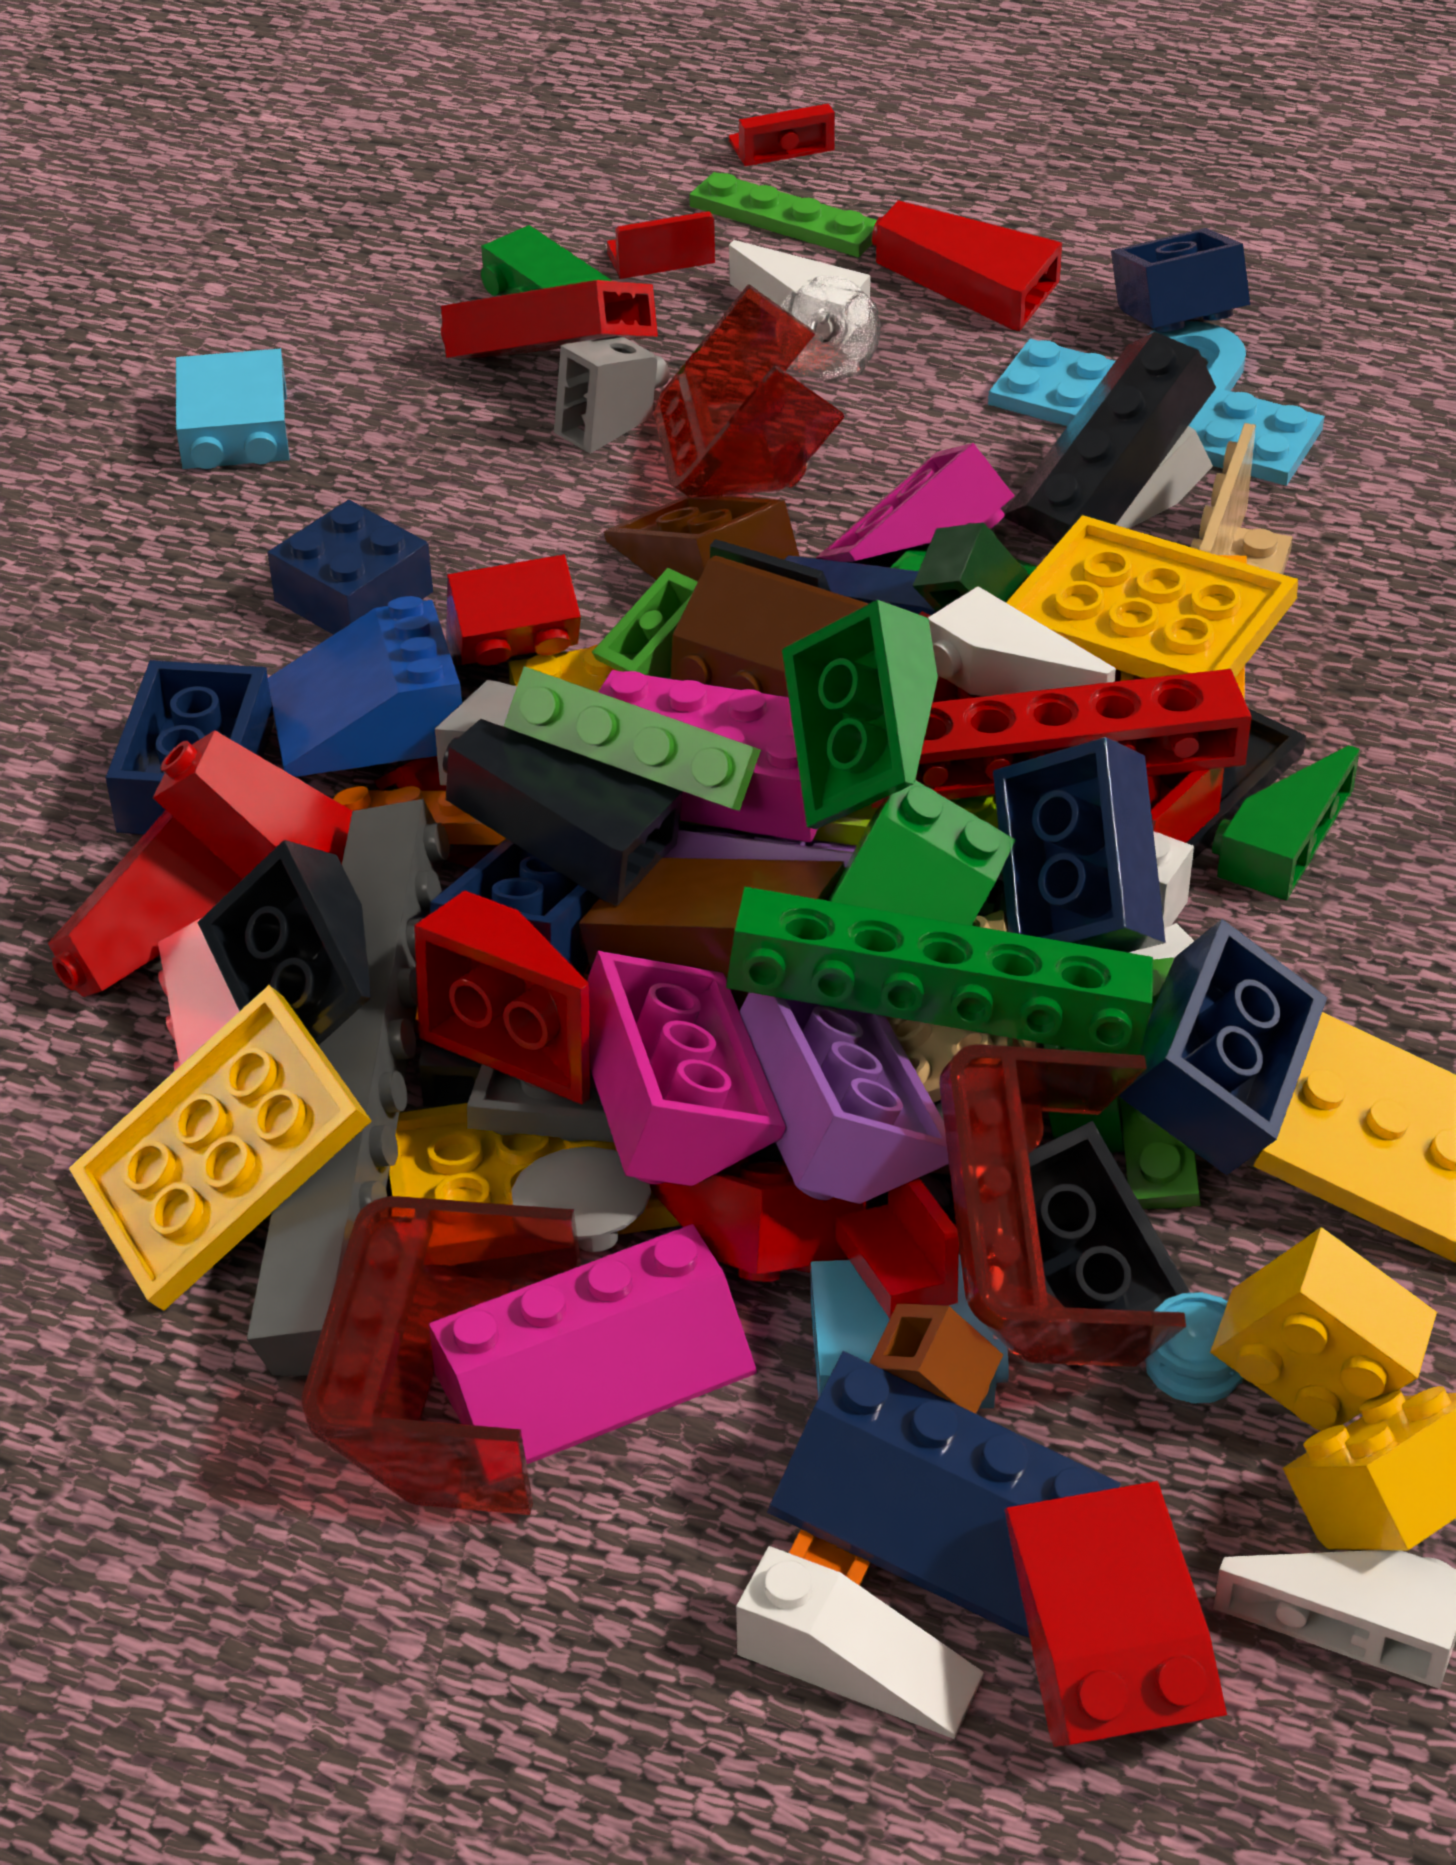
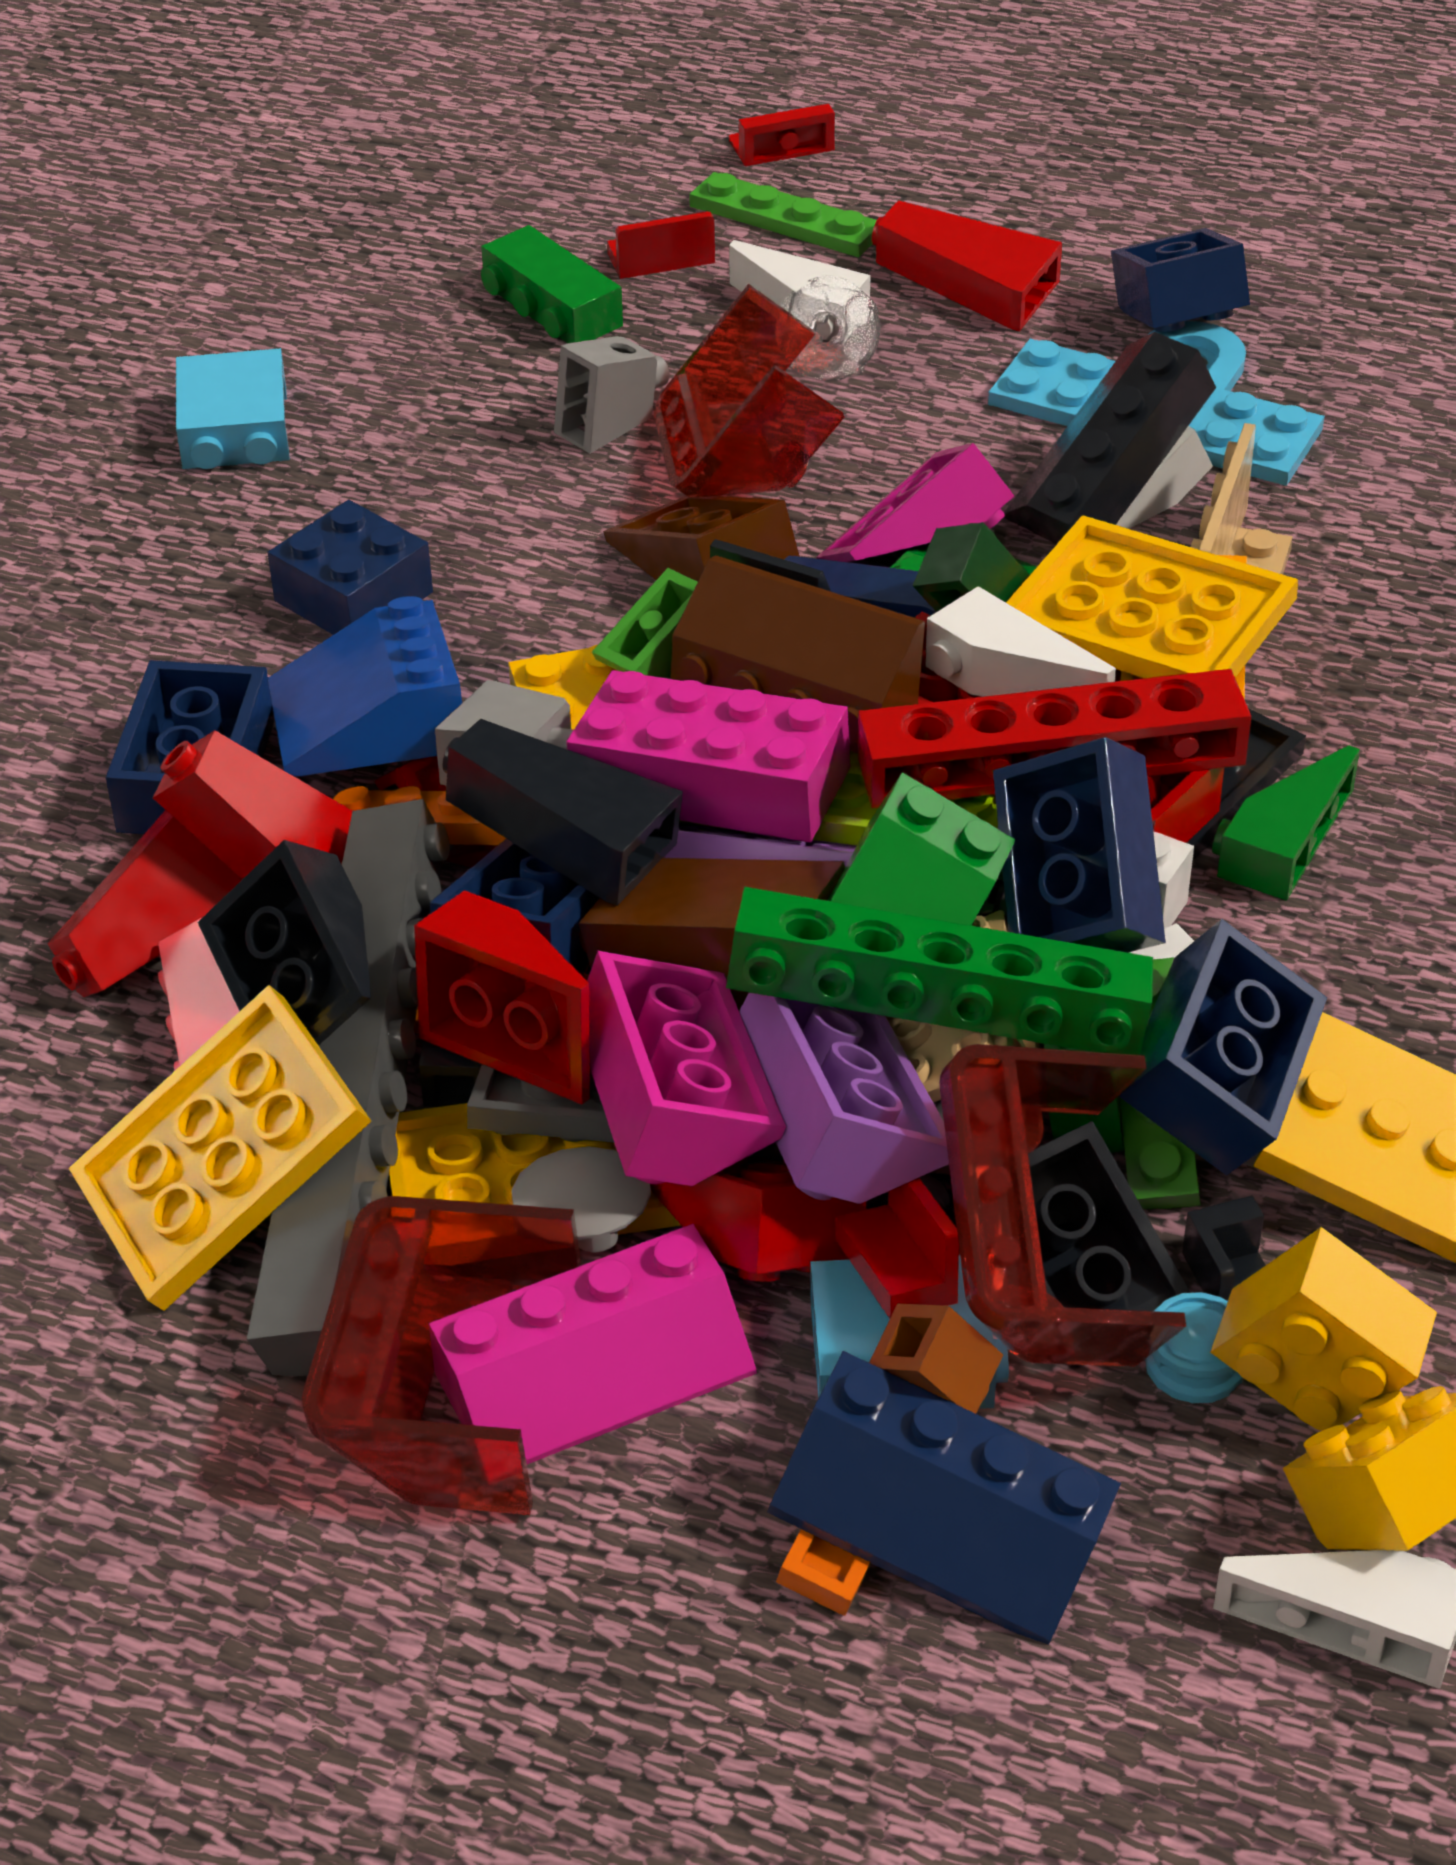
red slope [441,280,658,359] -> none
red slope [446,554,581,666] -> none
bright green plate [503,666,761,811] -> none
white slope [736,1546,984,1739] -> none
green slope [782,600,938,830] -> none
red slope [1004,1481,1227,1747] -> none
none -> black panel [1182,1195,1266,1301]

